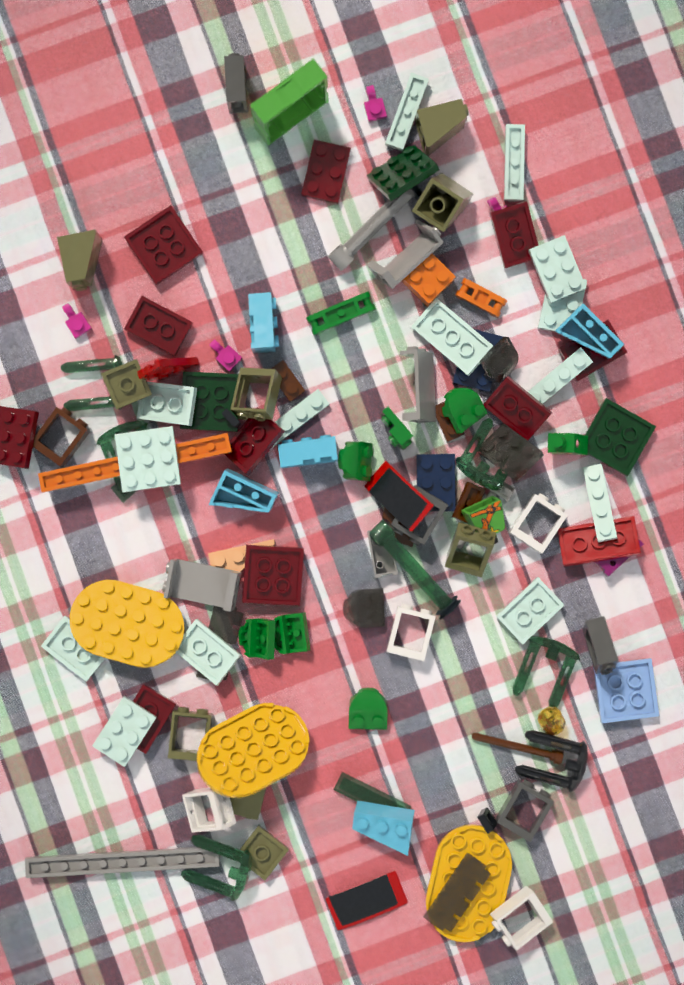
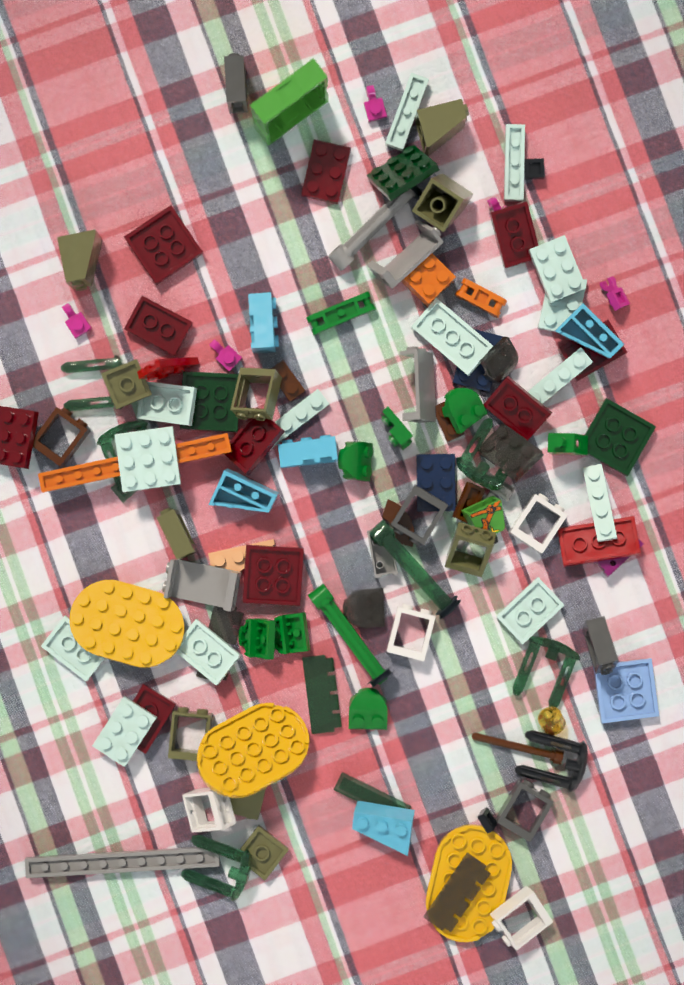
black tile [222,408,241,428] -> none
black sticker [326,871,408,930] -> none
black sticker [364,461,434,532] -> none
none -> olive window [157,508,198,560]
none -> clear green windscreen [302,655,342,734]
none -> green piece [308,584,394,688]
none -> black plate [524,158,545,180]
none -> dark pink plate [600,276,630,311]

